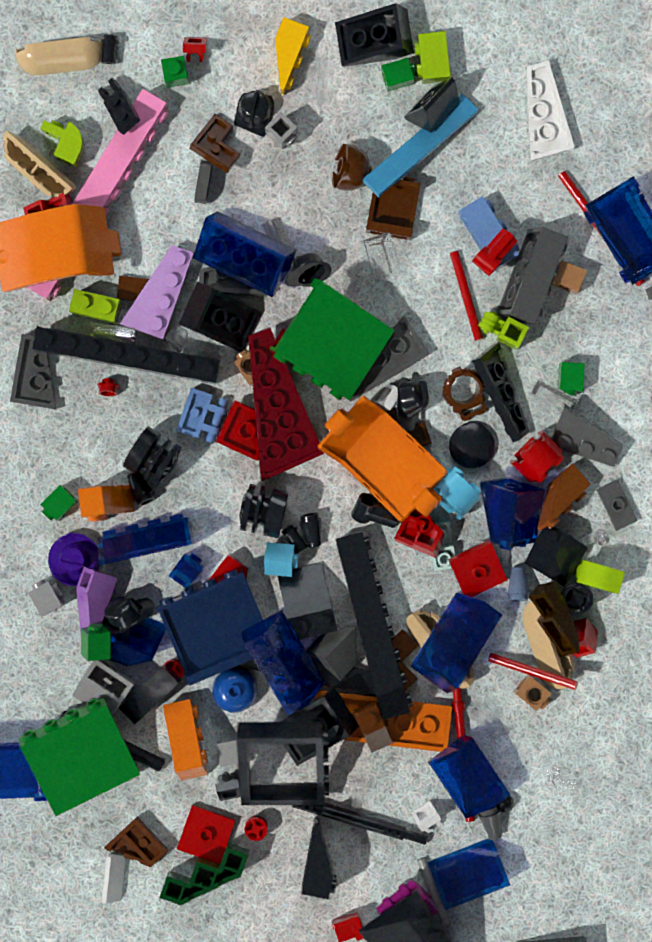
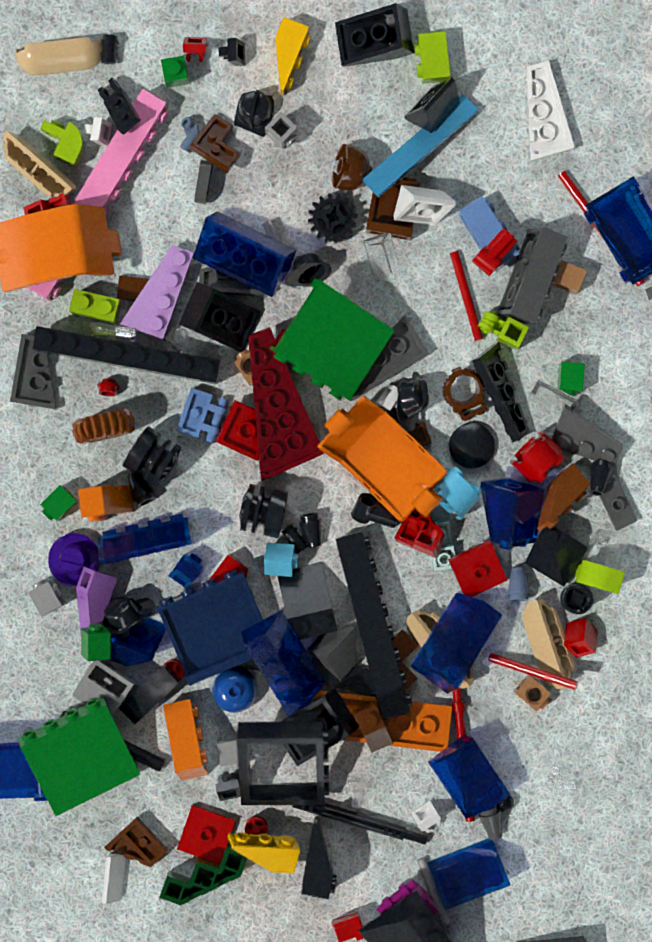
green brick [381,58,417,92] -> none
dark brown slope [528,581,580,656] -> none
none -> dark orange gear [72,409,135,444]
none -> white tile [83,117,112,146]
none -> sand blue arm [180,117,200,153]
none -> black tile [219,38,245,66]
none -> yellow slope [228,832,300,874]
none -> black gear [308,193,357,244]
none -> white slope [394,185,456,225]
none -> black cone [590,460,612,496]

